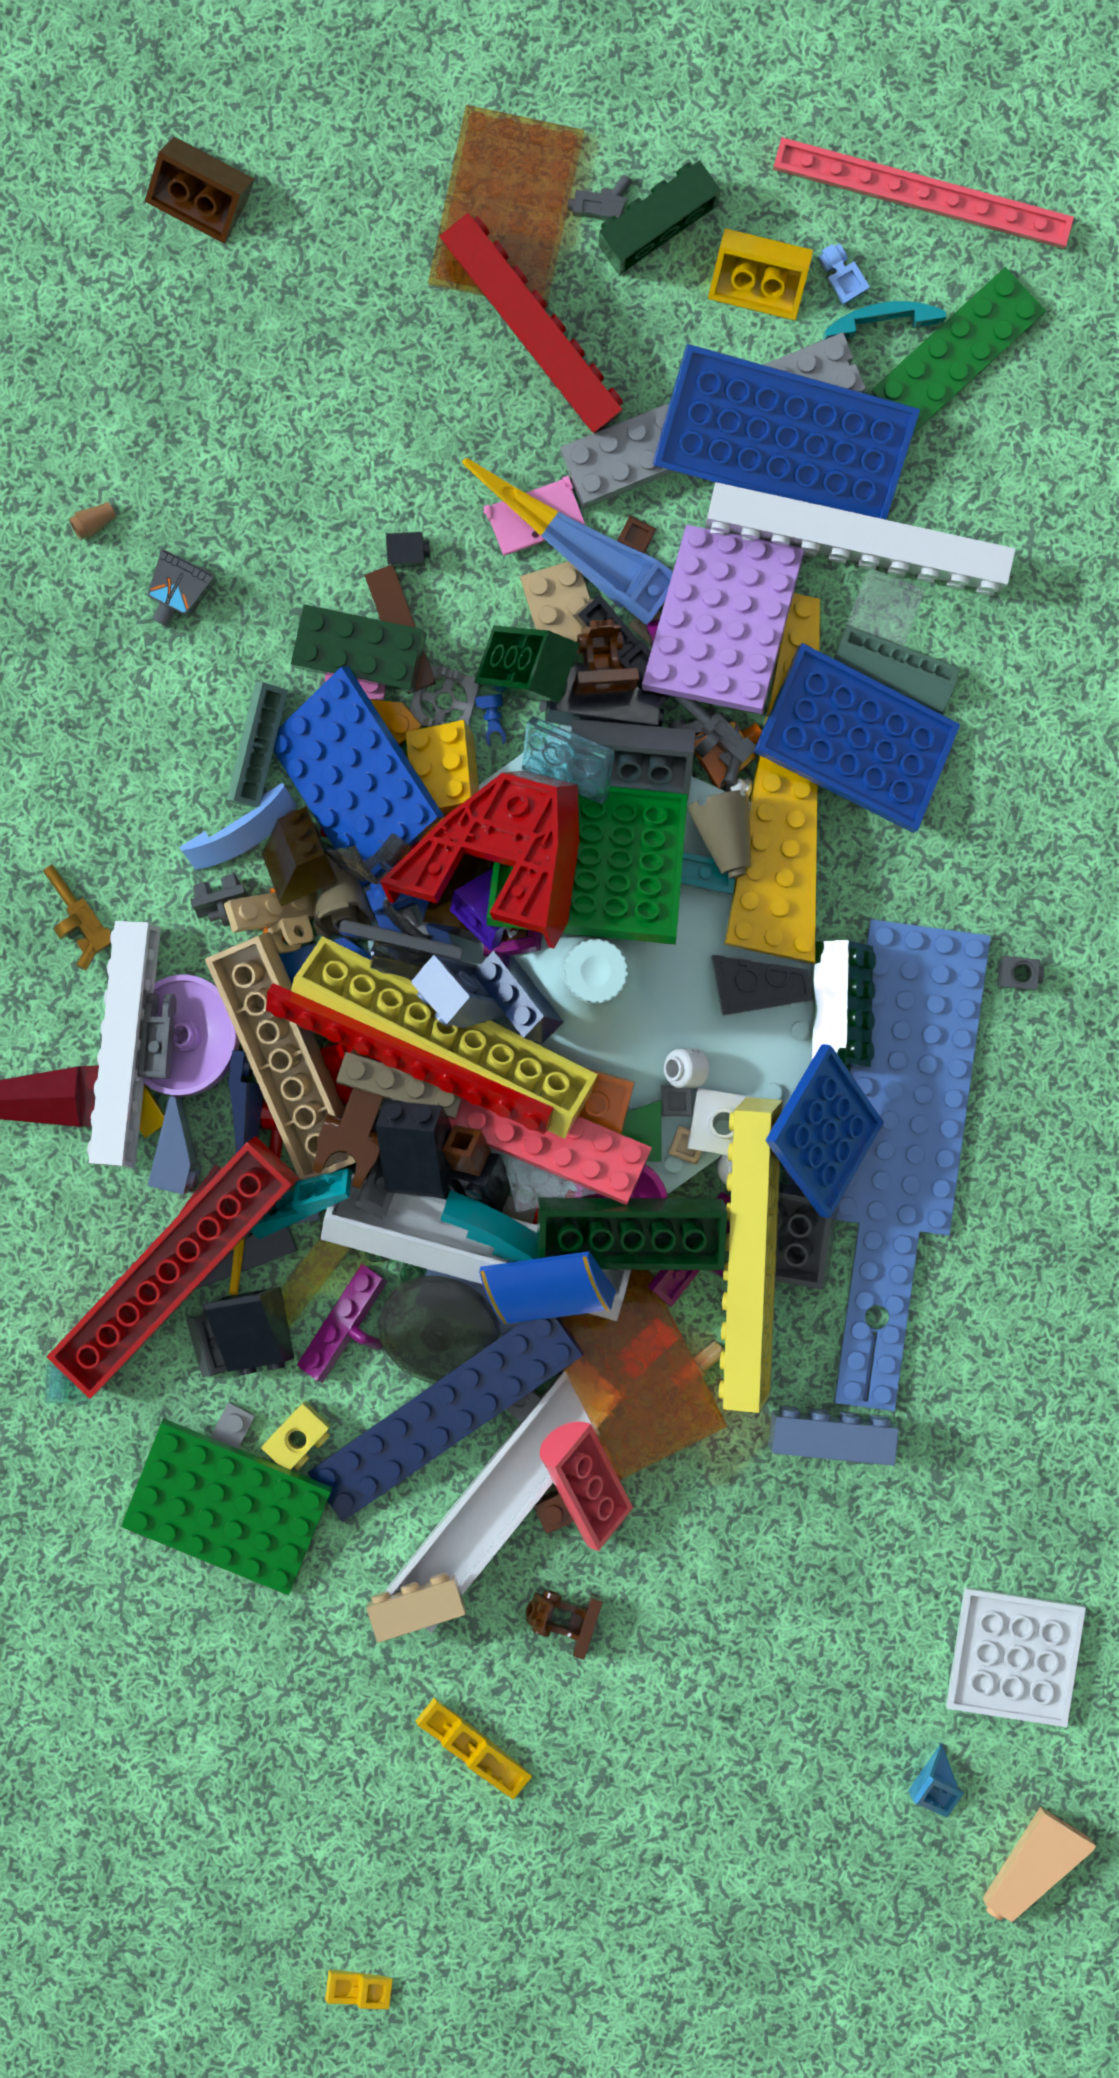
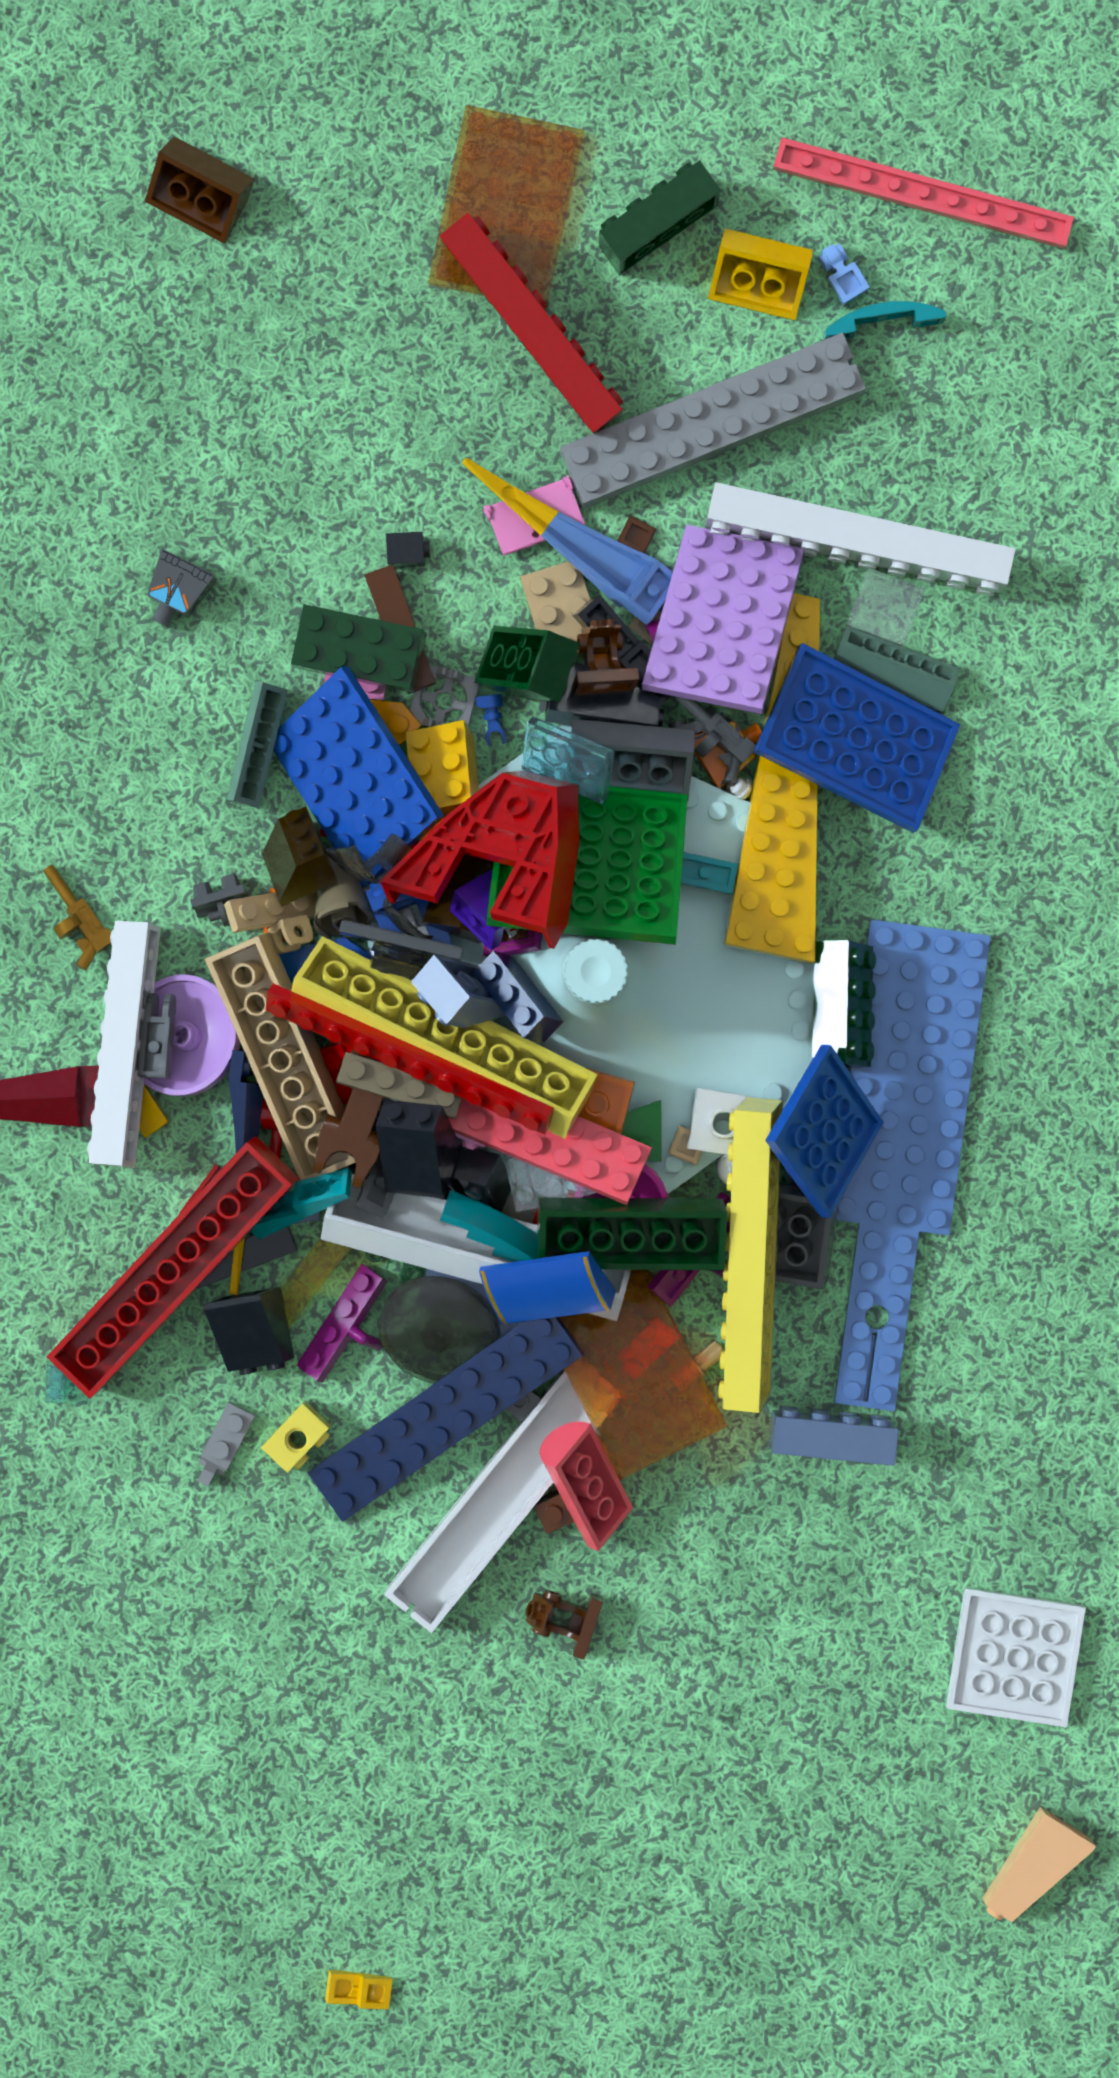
medium nougat cone [69,501,117,540] -> none
green plate [121,1418,333,1596] -> none
sand blue slope [148,1096,201,1195] -> none
light blue slope [180,783,297,870] -> none
dark grey slope [186,1314,227,1377] -> none
tan brick [366,1573,466,1643] -> none
yellow slope [415,1697,532,1800] -> none
reddish brown brick [442,1125,491,1176] -> none
dark grey piece [567,175,632,221] -> none
blue plate [652,343,920,520] -> none
dark grey tile [661,1085,692,1117] -> none
white head [664,1048,709,1088] -> none
dark tan cone [688,790,751,879] -> none
black wing [711,955,814,1016] -> none
green plate [871,267,1046,434] -> none
dark azure slope [908,1742,964,1818] -> none
dark grey brick [997,956,1044,990] -> none

